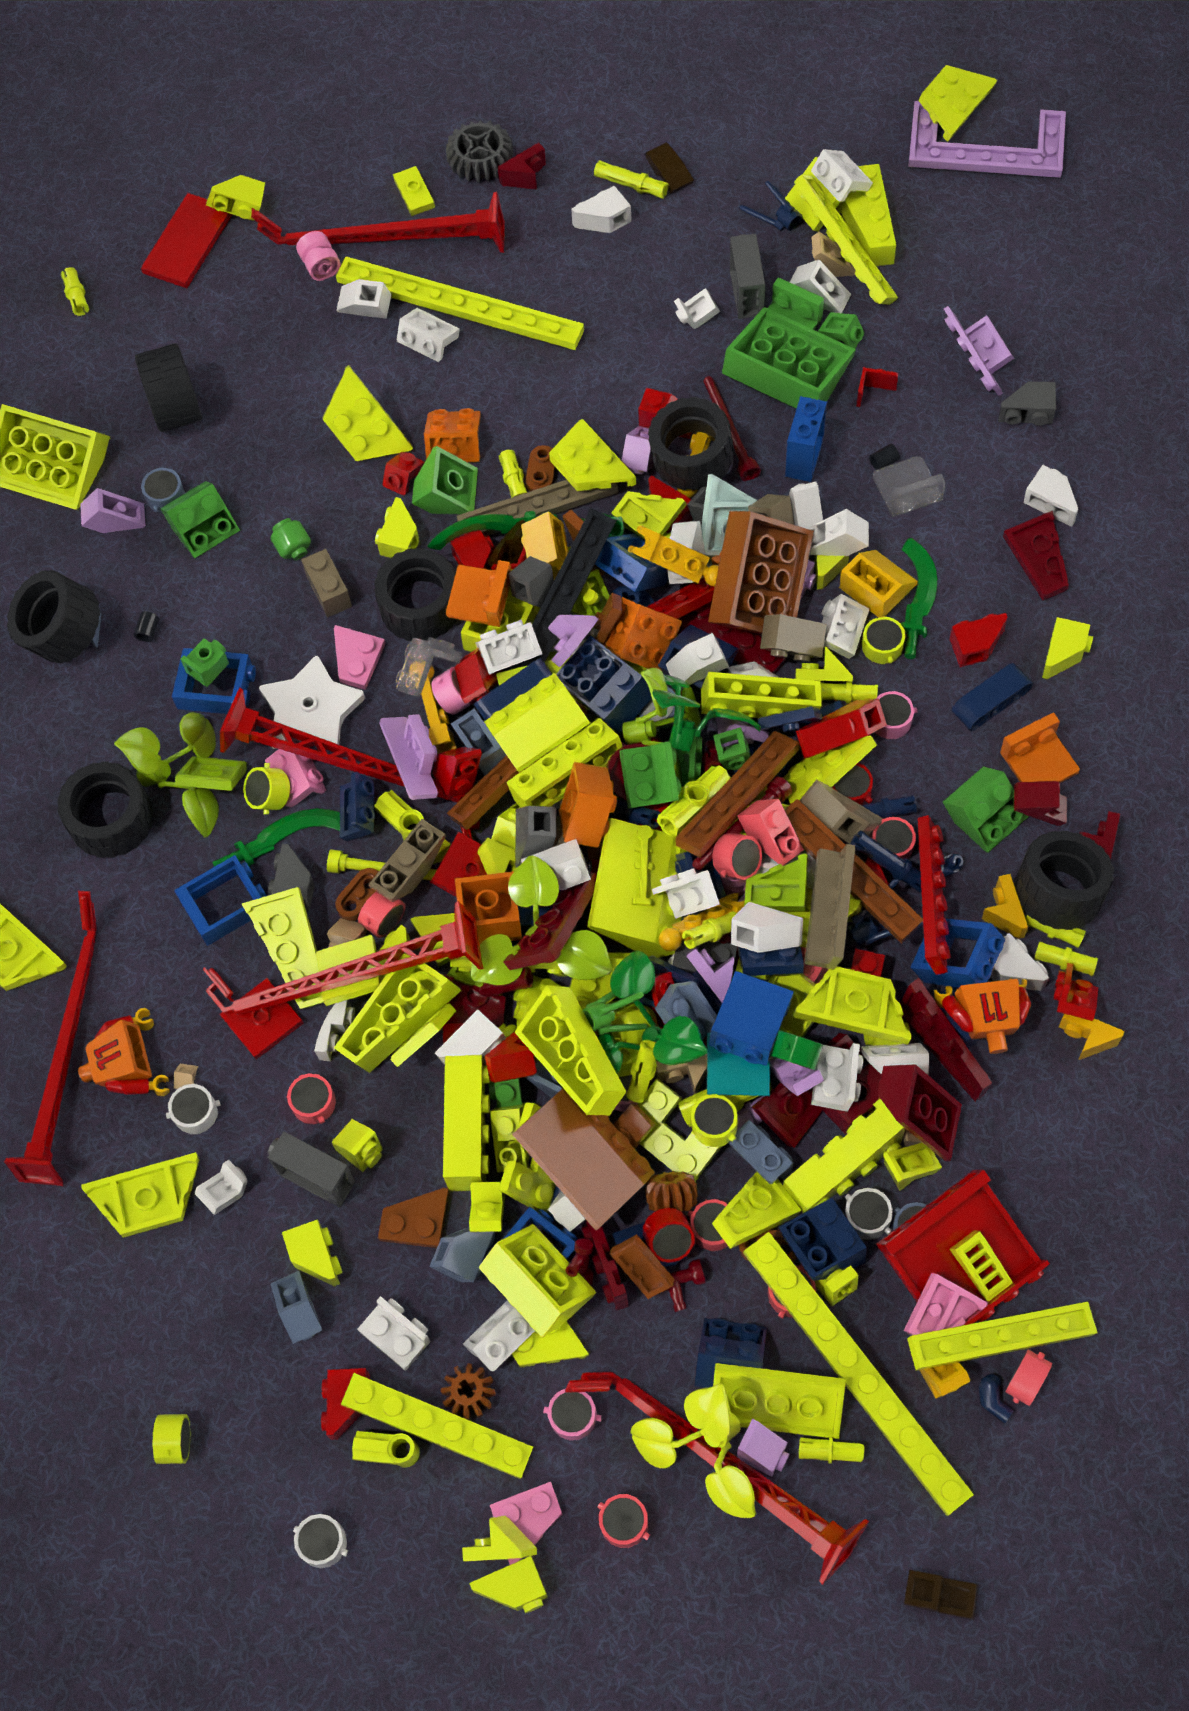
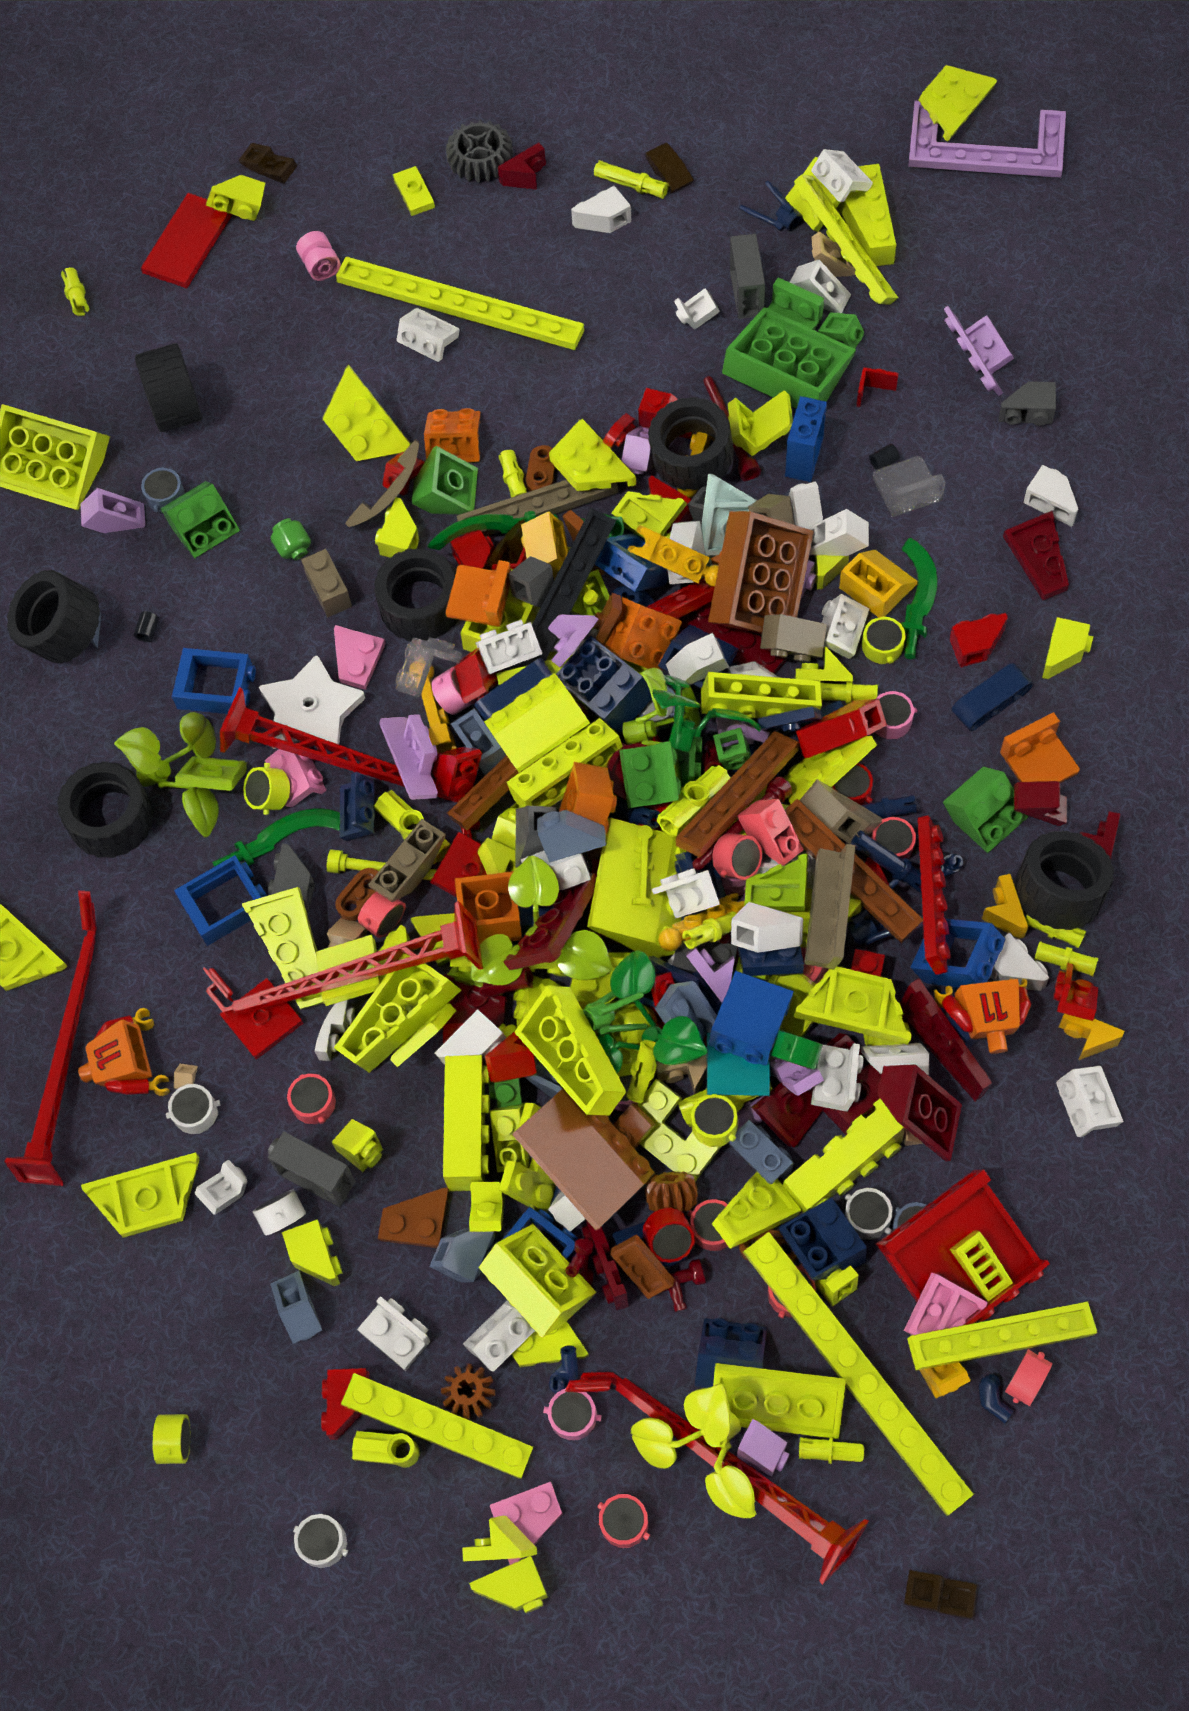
bright green brick [180,638,229,687] -> none
red piece [251,191,505,253] -> none
white slope [337,279,392,319] -> none
neon yellow slope [883,1143,942,1191] -> none
none -> dark brown slope [239,143,297,184]
none -> white piece [252,1189,306,1235]
none -> dark tan slope [345,439,419,527]
none -> sand blue slope [537,810,606,863]
none -> dark blue arm [549,1346,579,1393]
none -> red plate [603,413,636,449]
none -> neon yellow bracket [728,391,793,456]
none -> white bracket [1056,1066,1124,1137]

